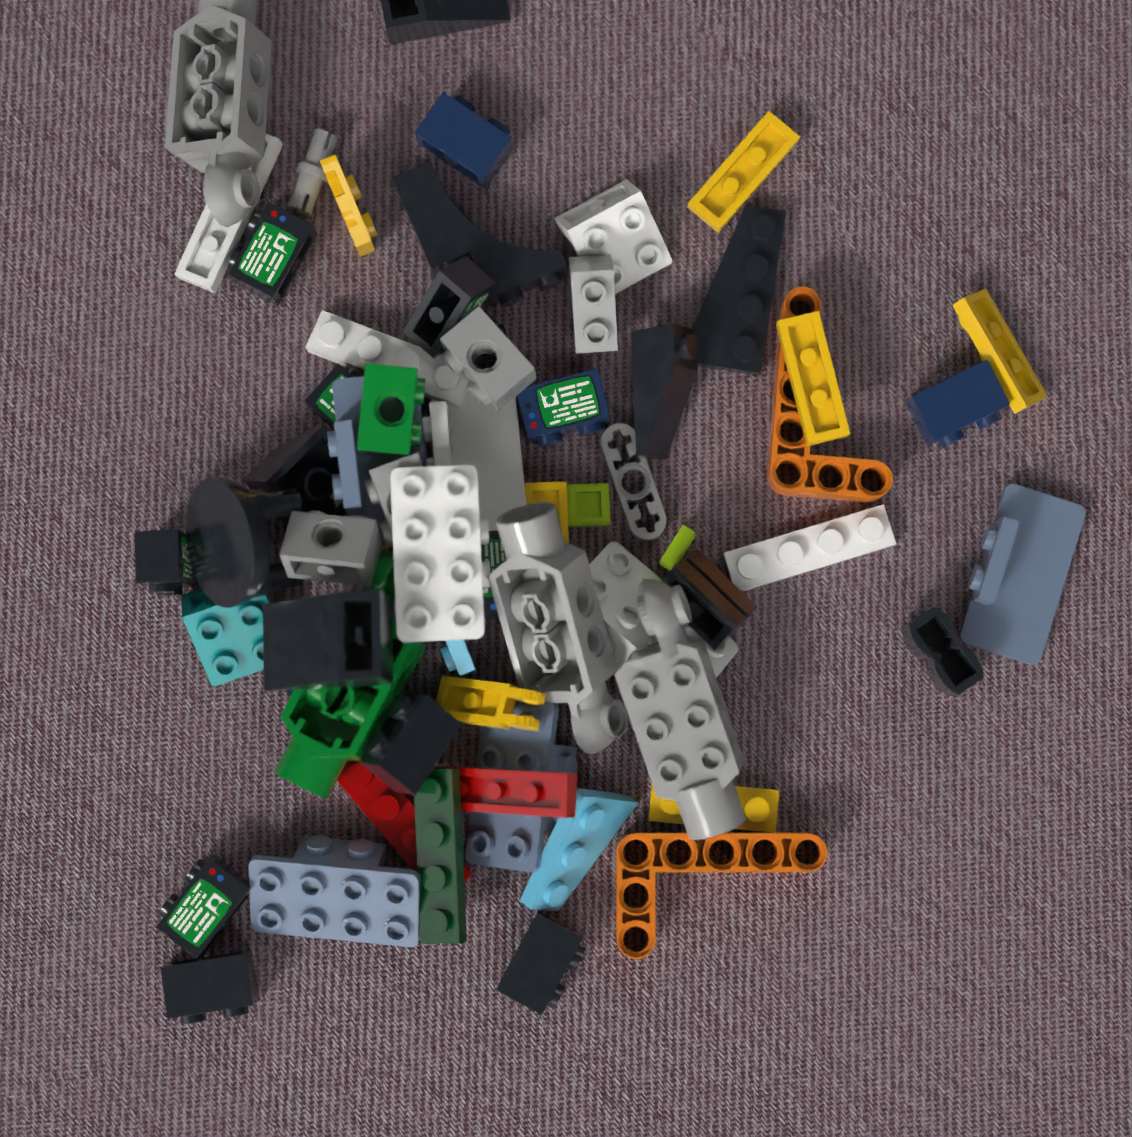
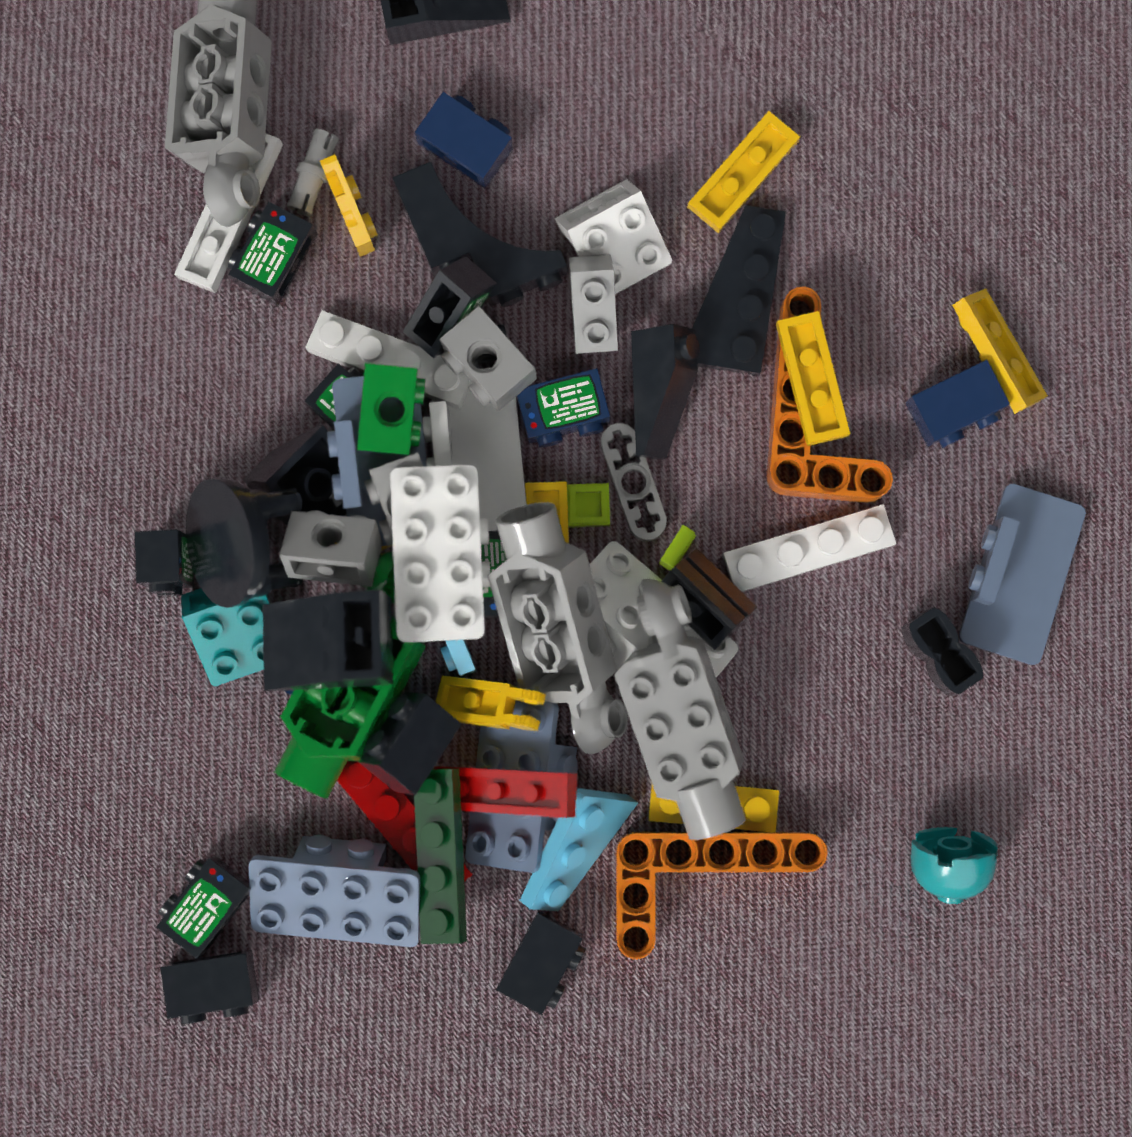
none -> teal cylinder [911,827,998,904]

